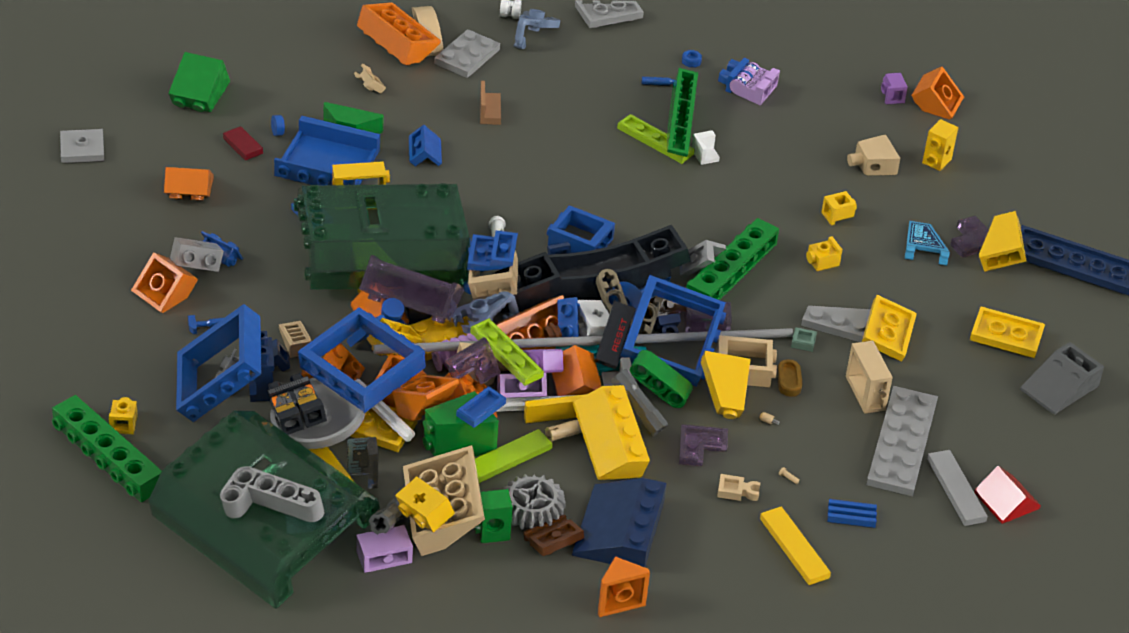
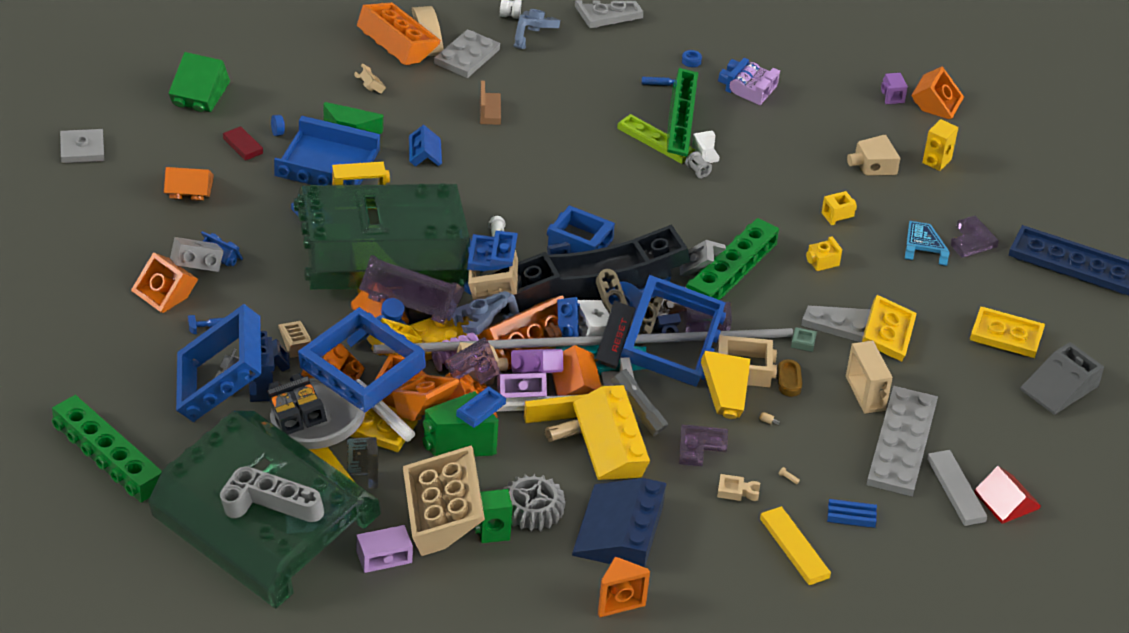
yellow brick [109,397,138,434] -> none
dark grey axle [369,497,406,535] -> none
yellow brick [395,476,455,533] -> none
lime tile [470,318,544,386] -> none
lime tile [475,429,552,483] -> none
reddish brown plate [523,514,584,556] -> none
green beam [630,350,693,408] -> none
yellow slope [979,211,1026,272] -> none
none -> light grey bush [685,151,712,178]

